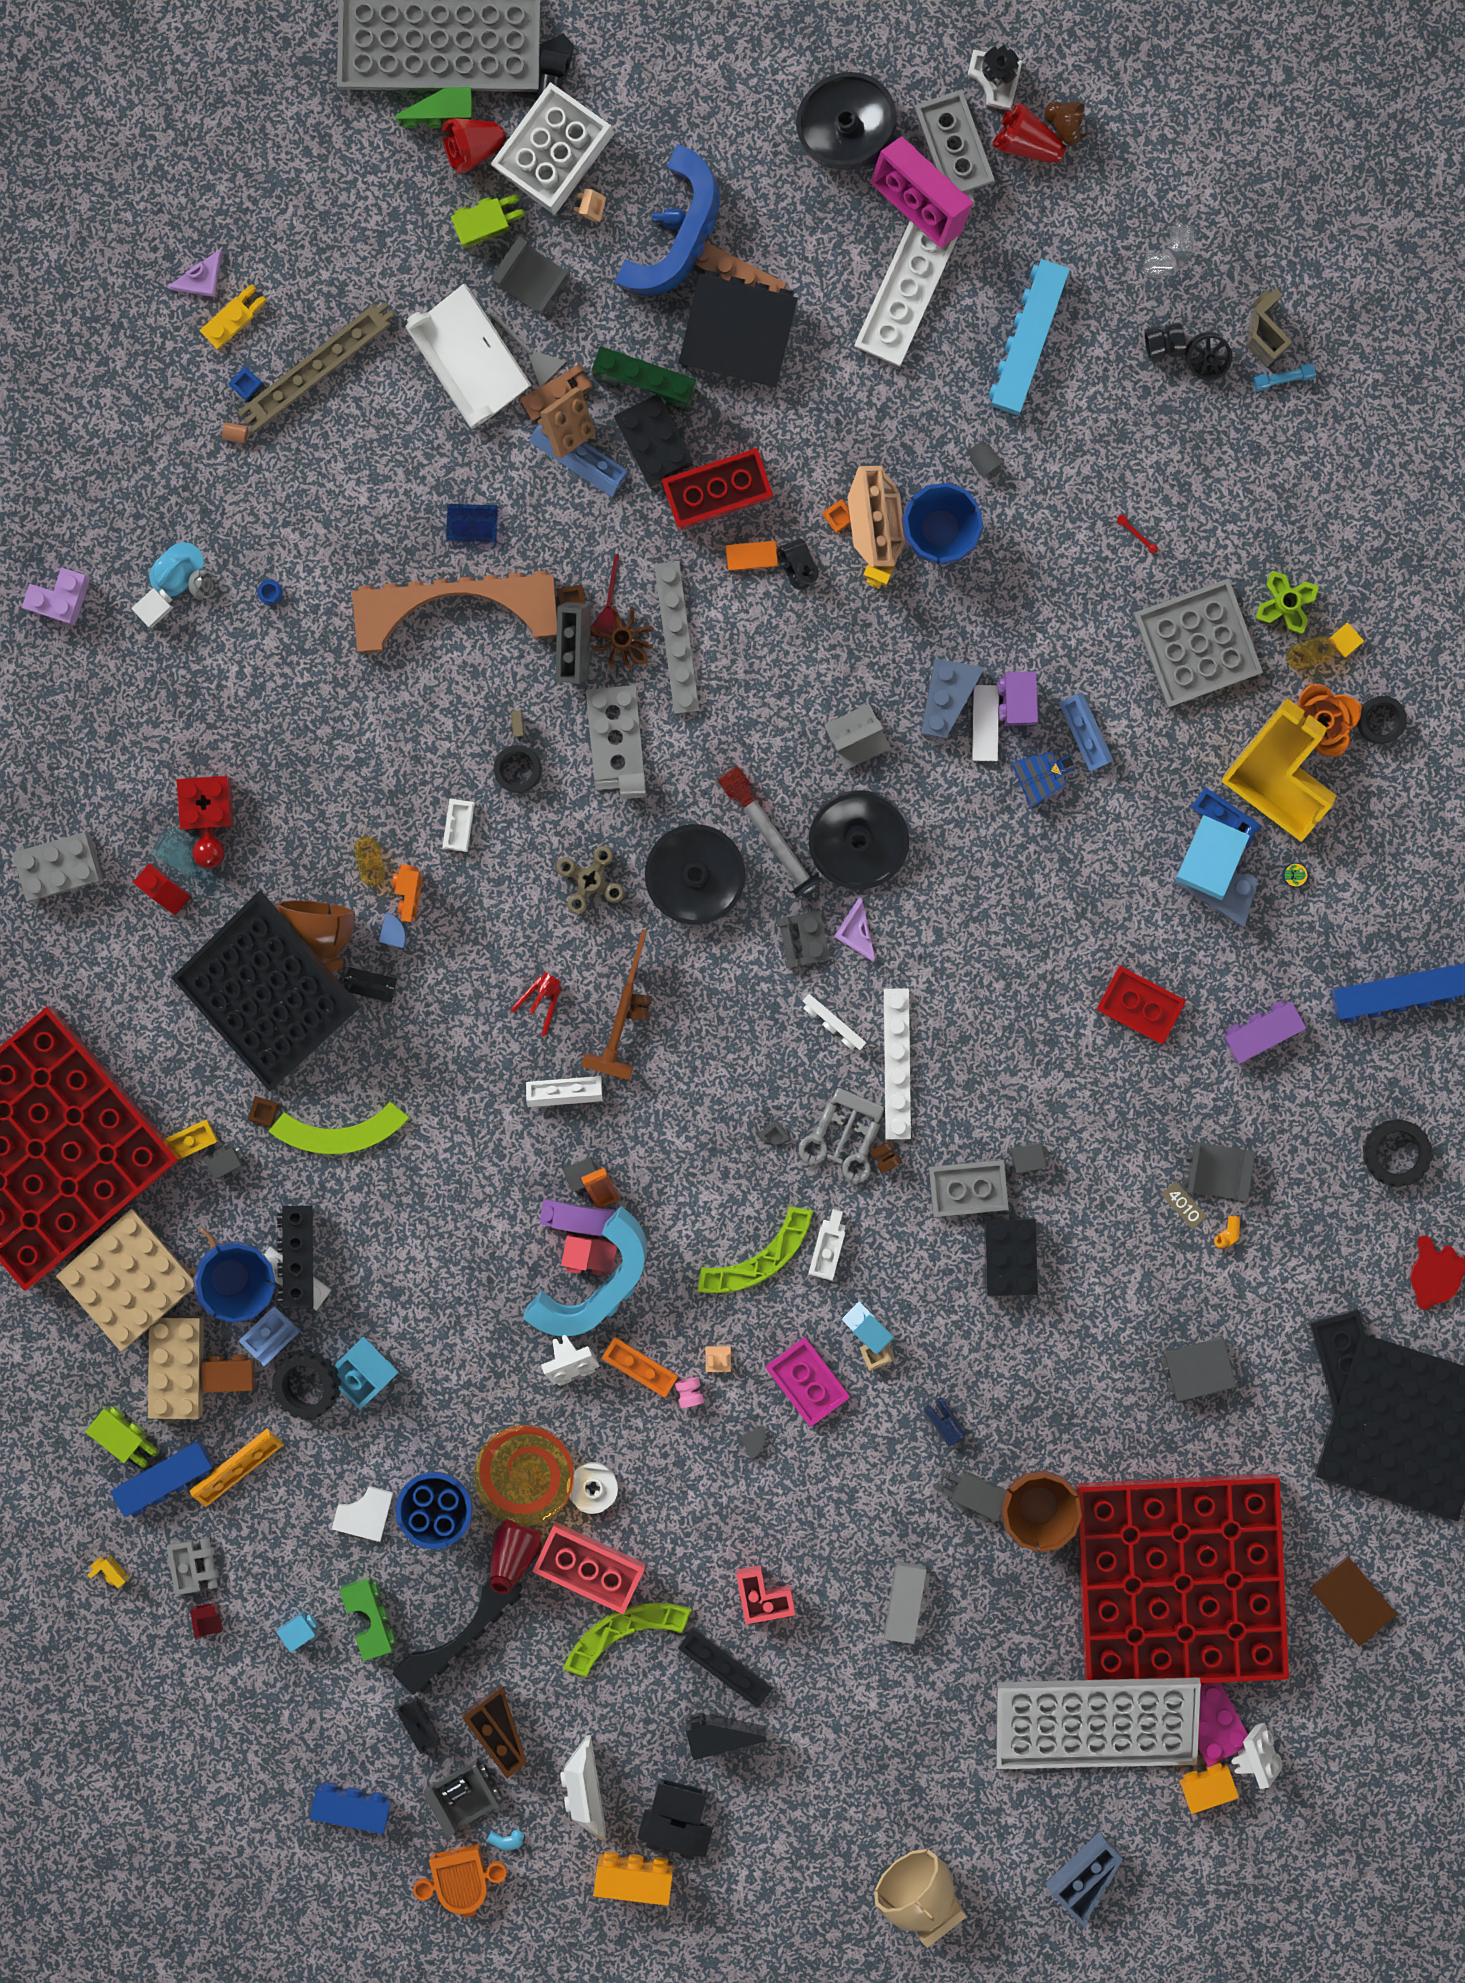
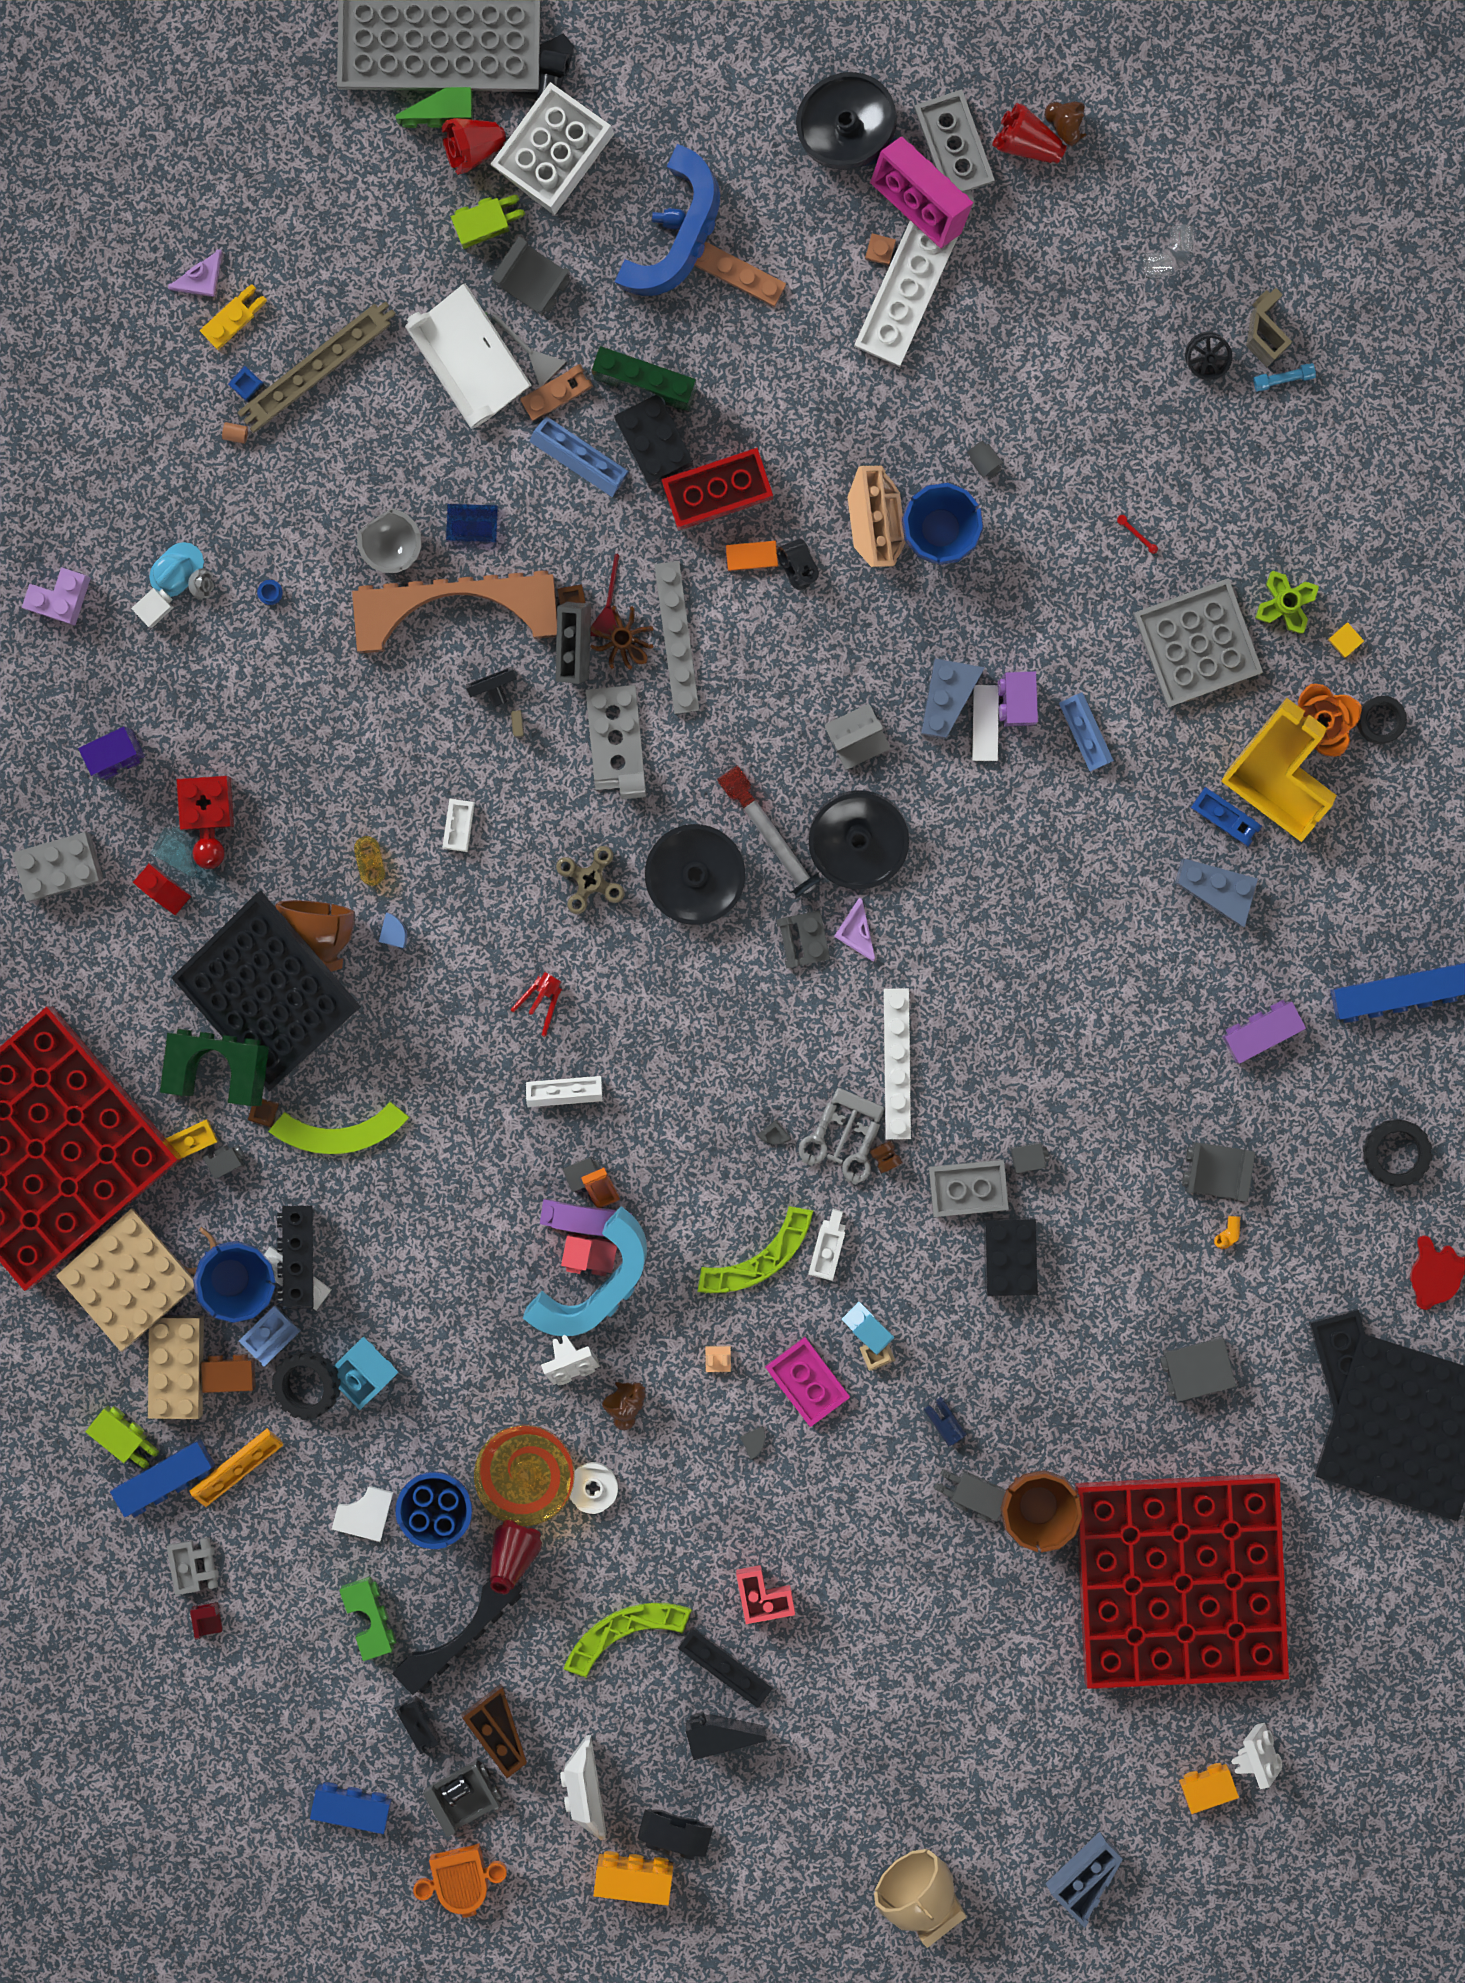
yellow bracket [88,1555,130,1589] -> none
medium azure brick [277,1611,318,1653] -> none
black hinge [343,967,397,1003] -> none
orange plate [392,864,424,922] -> none
medium azure arm [486,1830,524,1851] -> none
black tyre [493,745,542,793] -> none
coral brick [532,1521,646,1615] -> none
medium nougat plate [538,388,596,458] -> none
light nougat tile [574,189,606,222] -> none
dark orange piece [581,929,647,1080] -> none
orange plate [601,1336,679,1398] -> none
reddish brown wheel [626,994,652,1021] -> none
black brick [651,1778,707,1826] -> none
bright pink wheel [675,1377,704,1408] -> none
black panel [678,270,799,388] -> none
white plate [803,994,866,1051] -> none
orange tile [822,499,851,534] -> none
yellow plate [863,564,894,589] -> none
light grey brick [884,1561,930,1644] -> none
white tile [967,50,1022,112] -> none
black brick [982,45,1019,88] -> none
medium azure brick [988,259,1070,416] -> none
light grey plate [996,1678,1201,1769] -> none
torso [1011,752,1075,807] -> none
red plate [1095,965,1186,1045] -> none
black wheel [1144,322,1186,362] -> none
dark tan sticker [1161,1181,1207,1229] -> none
medium azure tile [1175,815,1250,900] -> none
dark pink plate [1198,1683,1248,1767] -> none
tile [1282,862,1309,888] -> none
clear yellow plate [1286,636,1336,669] -> none
reddish brown tile [1309,1556,1397,1647] -> none
none -> dark purple brick [78,726,145,780]
none -> dark green arch [160,1029,269,1106]
none -> light grey cylinder [357,508,421,573]
none -> black tile [466,666,517,707]
none -> reddish brown piece [602,1382,646,1431]
none -> nougat plate [865,233,896,266]

